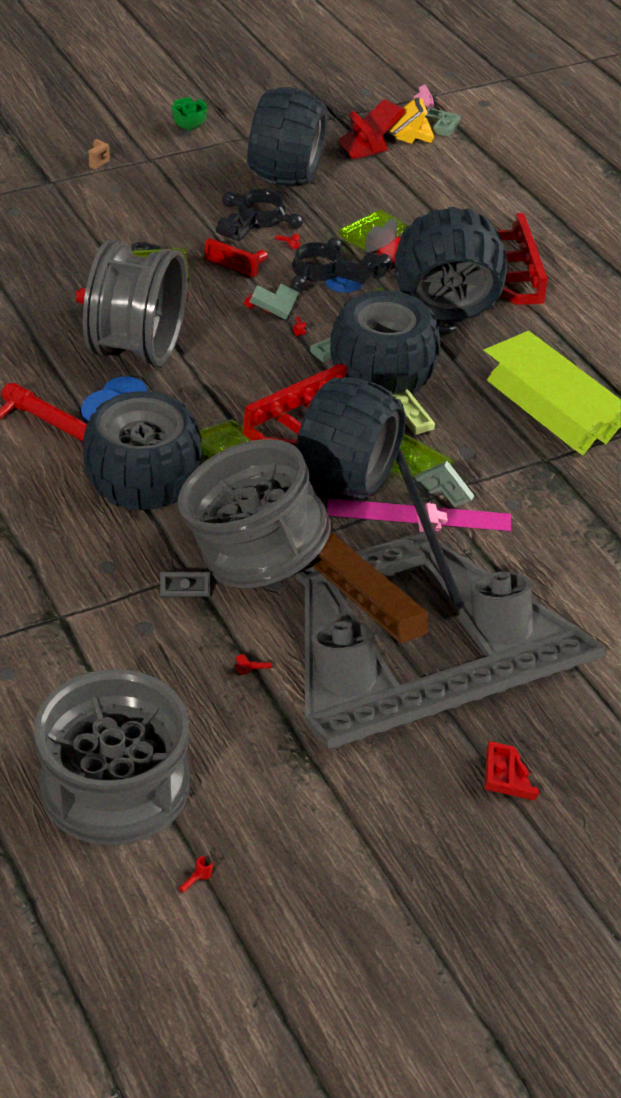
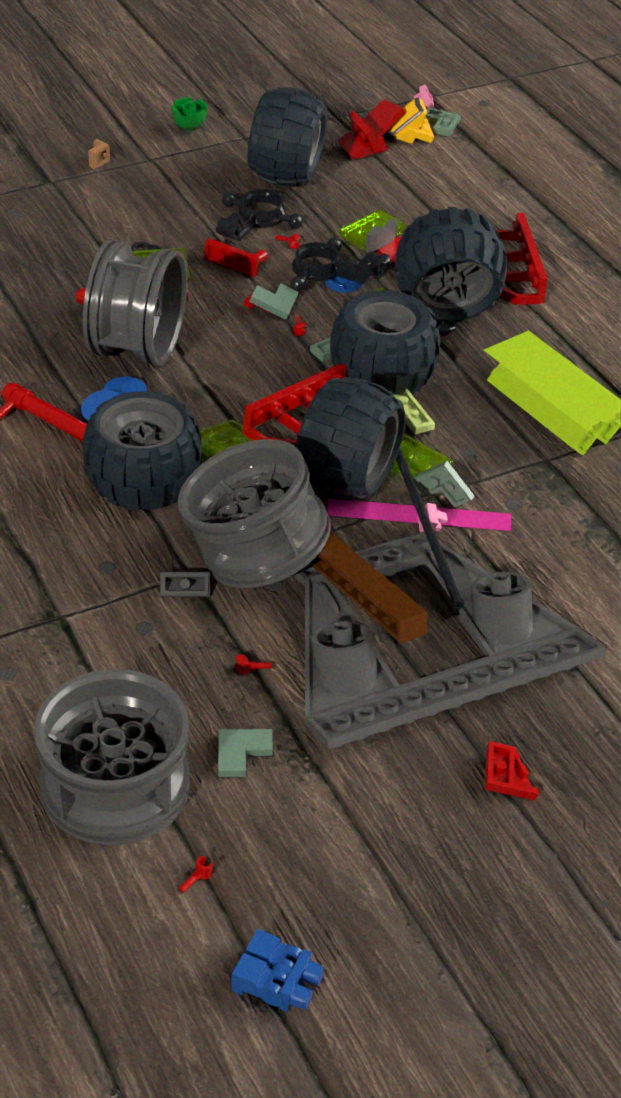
none -> sand green tile [218,729,273,777]
none -> blue hips [232,929,324,1012]

